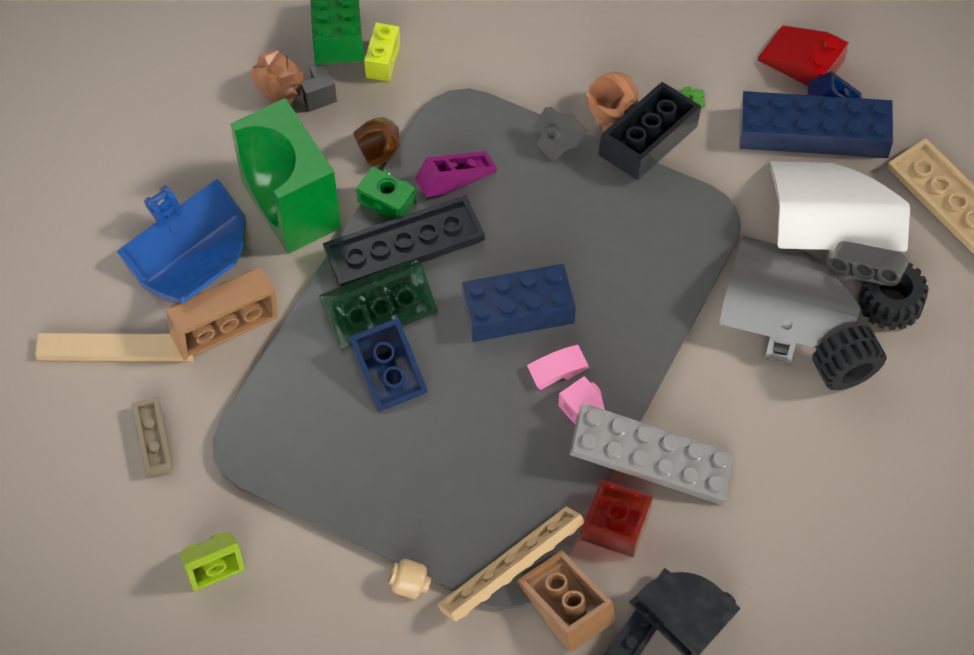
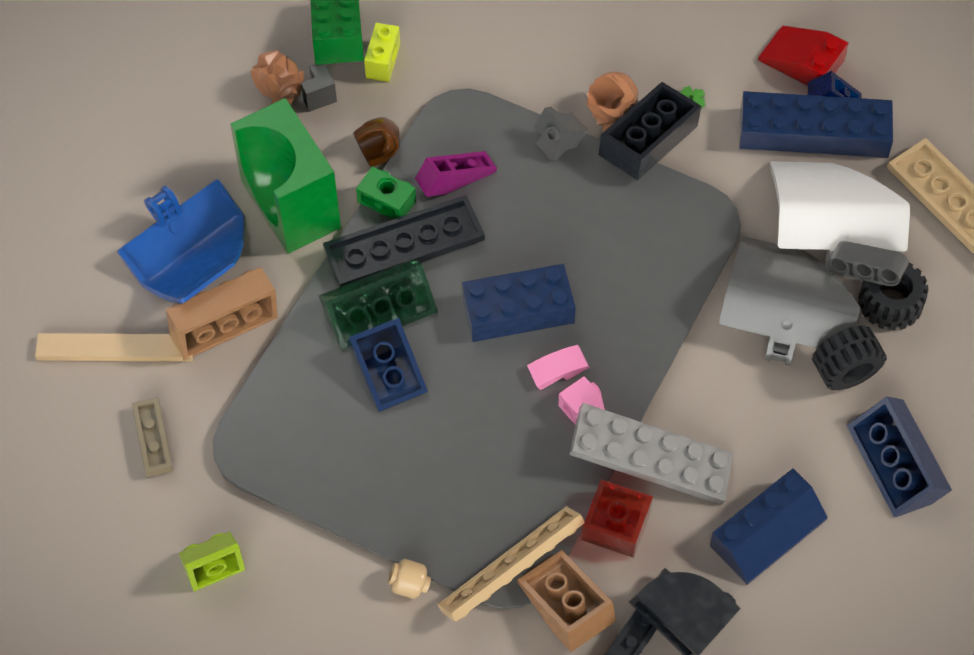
none -> dark blue slope [710,468,828,585]
none -> dark blue slope [847,396,952,517]

